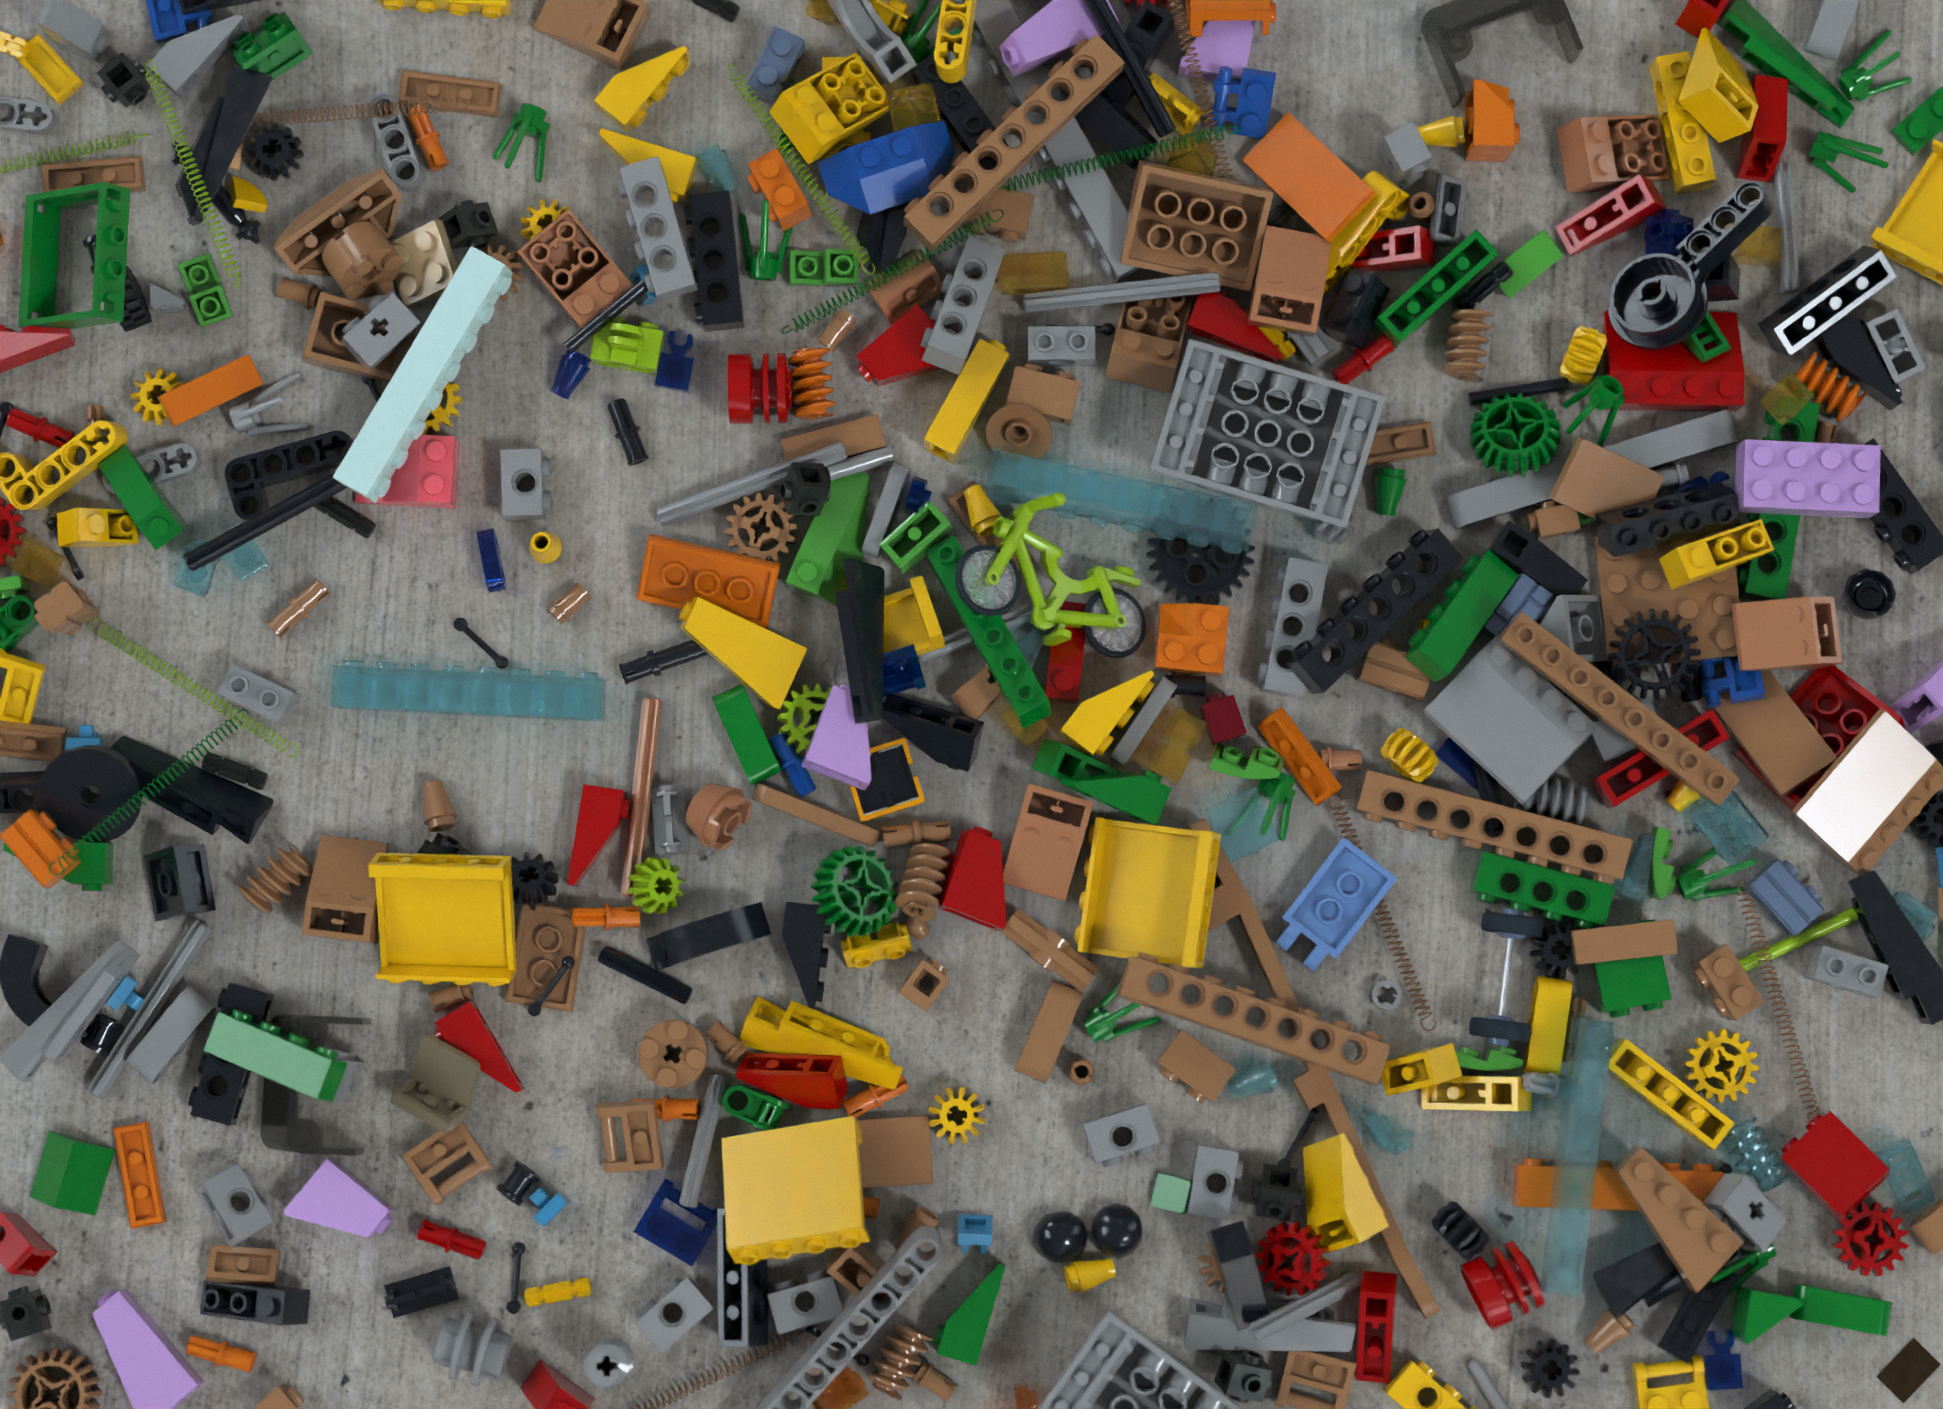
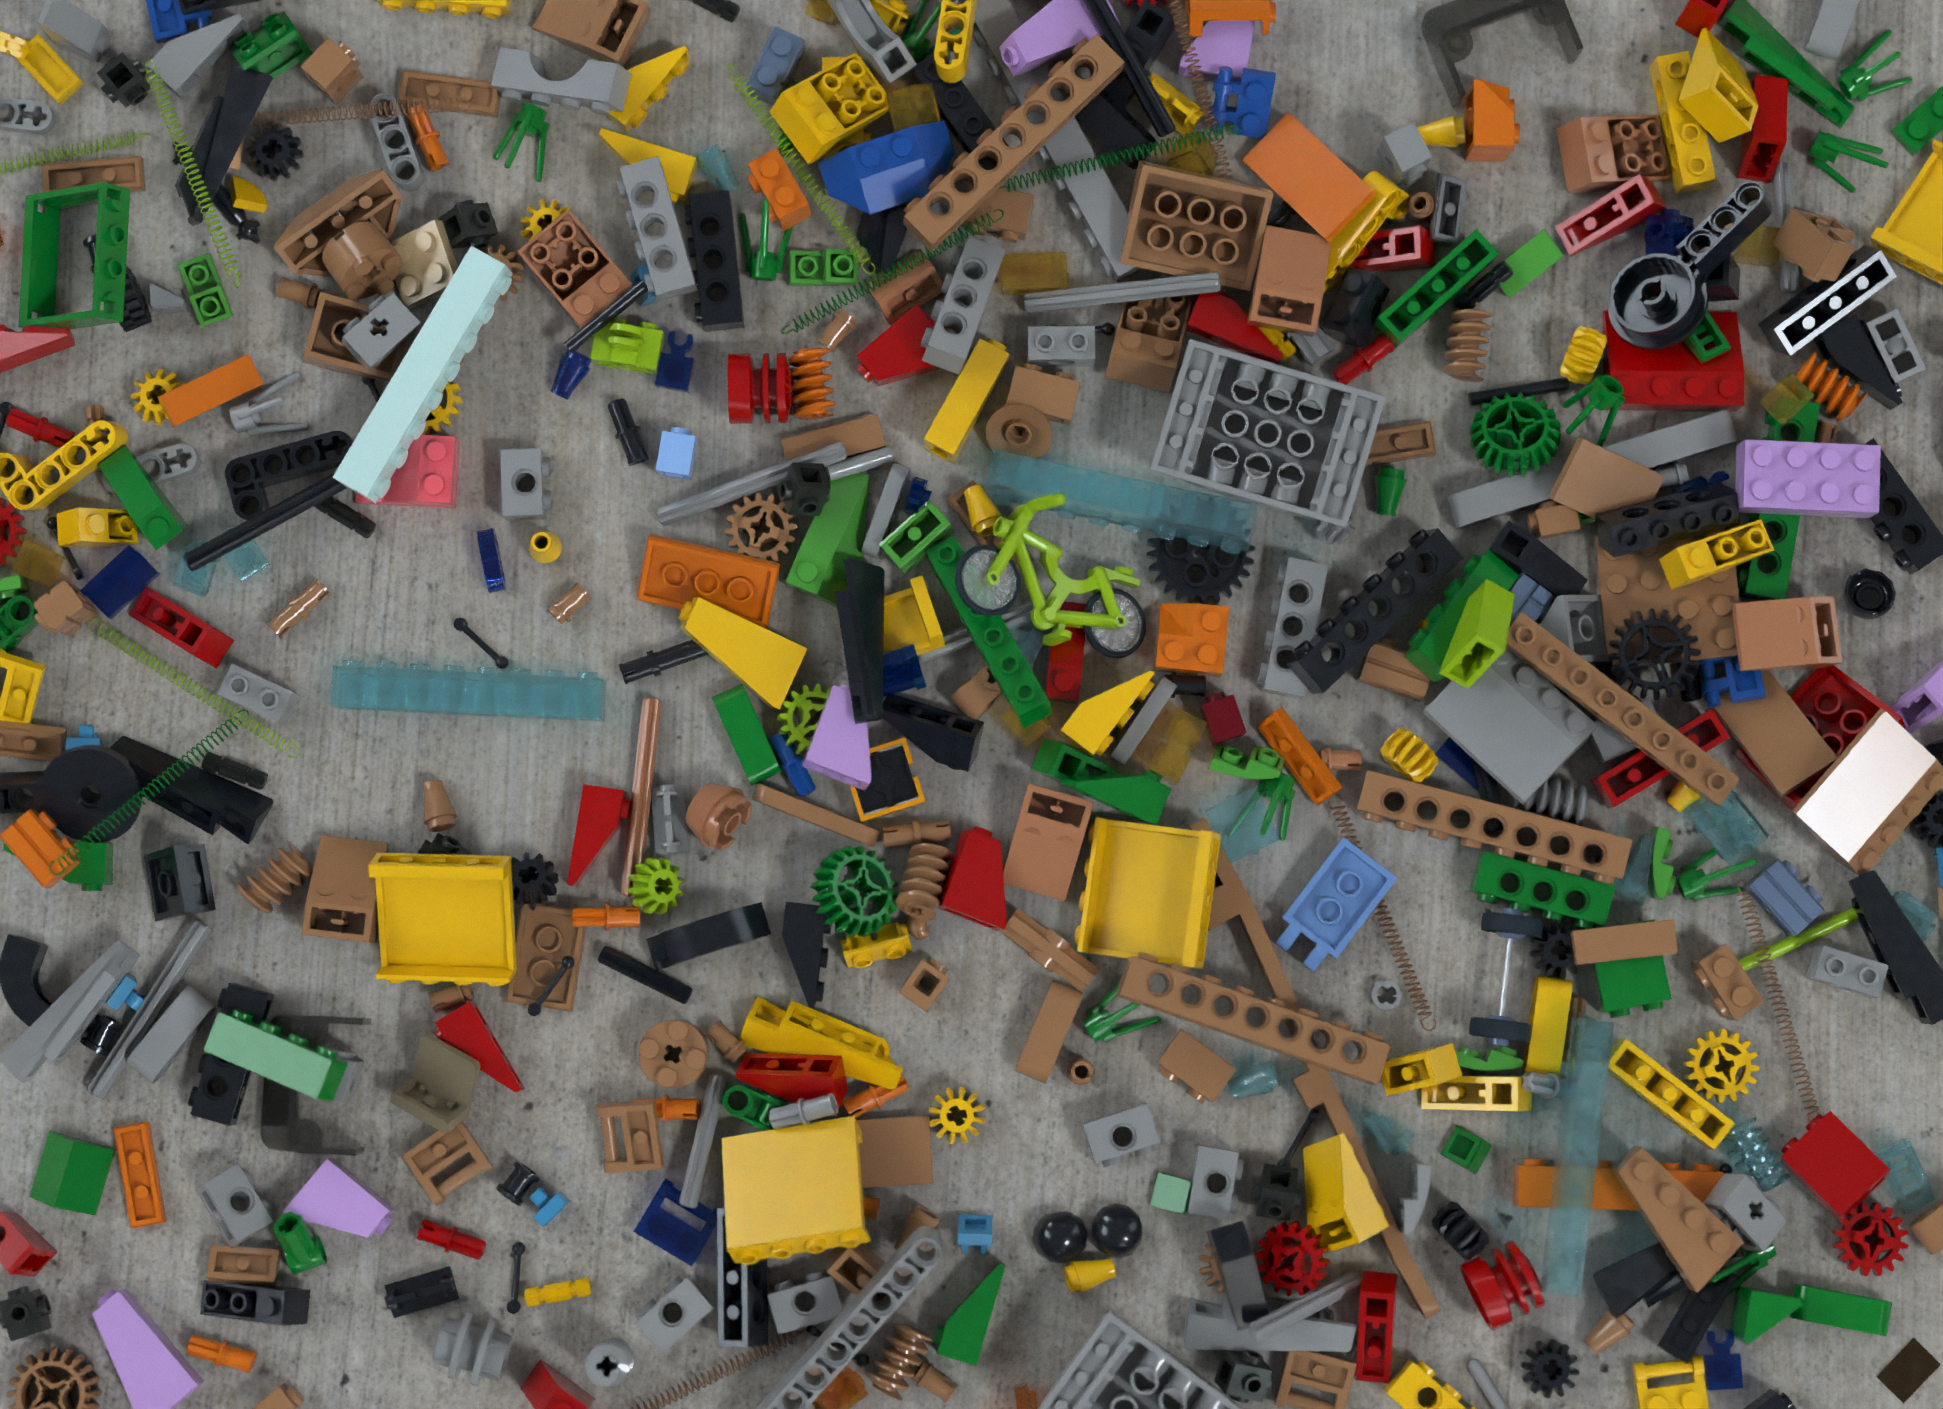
none -> clear blue panel [80,545,160,620]
none -> red slope [128,586,234,669]
none -> green piece [273,1211,327,1275]
none -> medium nougat brick [301,38,363,105]
none -> light grey arch [491,47,632,115]
none -> light blue brick [656,427,698,480]
none -> light grey axle [769,1093,838,1129]
none -> light grey slope [1397,1163,1431,1234]
none -> lime slope [1439,579,1515,689]
none -> green slope [1440,1125,1492,1174]
none -> medium nougat brick [1772,209,1855,282]

